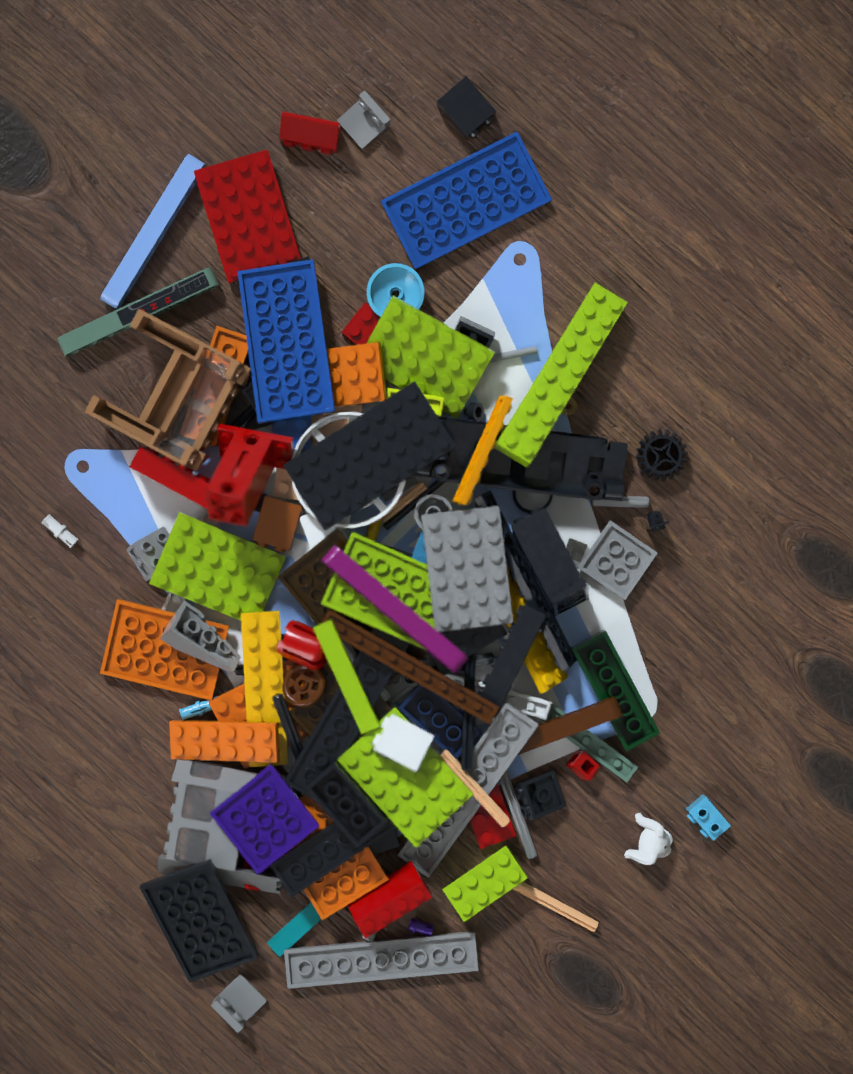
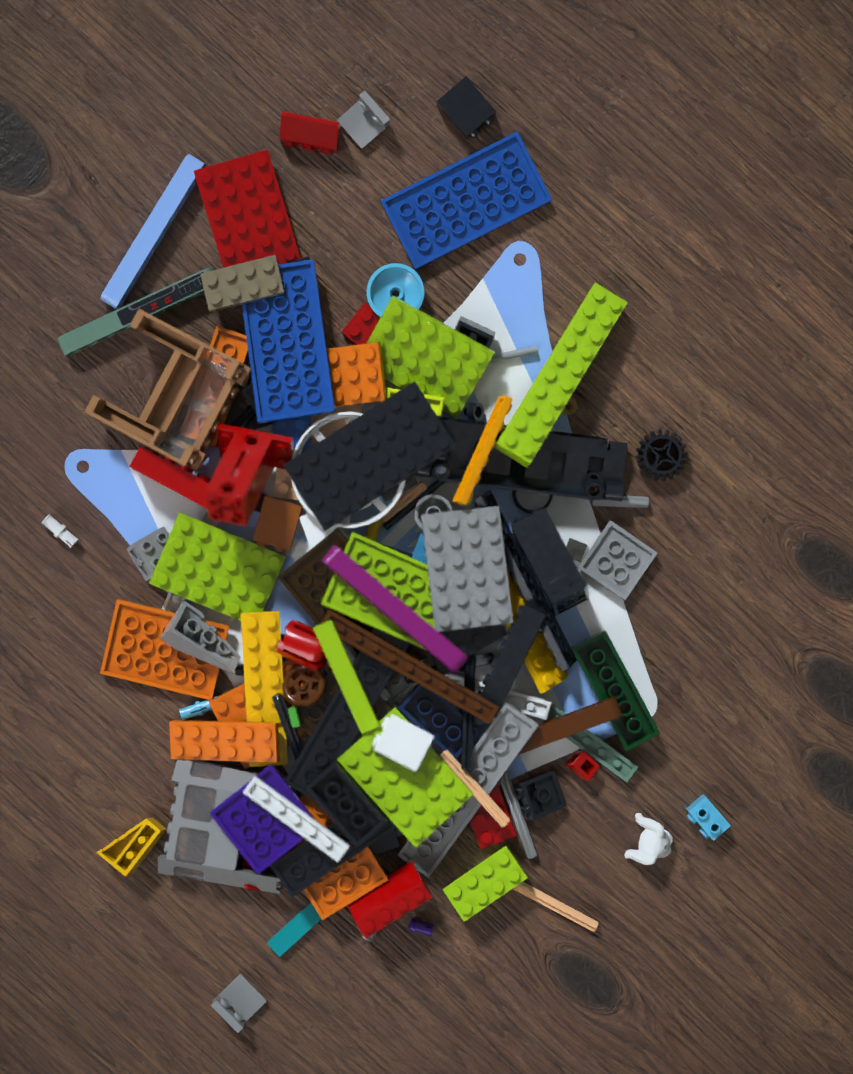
black plate [139,859,259,982] -> none
light grey plate [284,931,479,989] -> none
black hinge [646,511,669,531] -> none
none -> yellow wedge [96,817,167,877]
none -> dark tan plate [201,255,285,312]
none -> white tile [243,776,350,862]
none -> bright green tile [288,706,301,728]

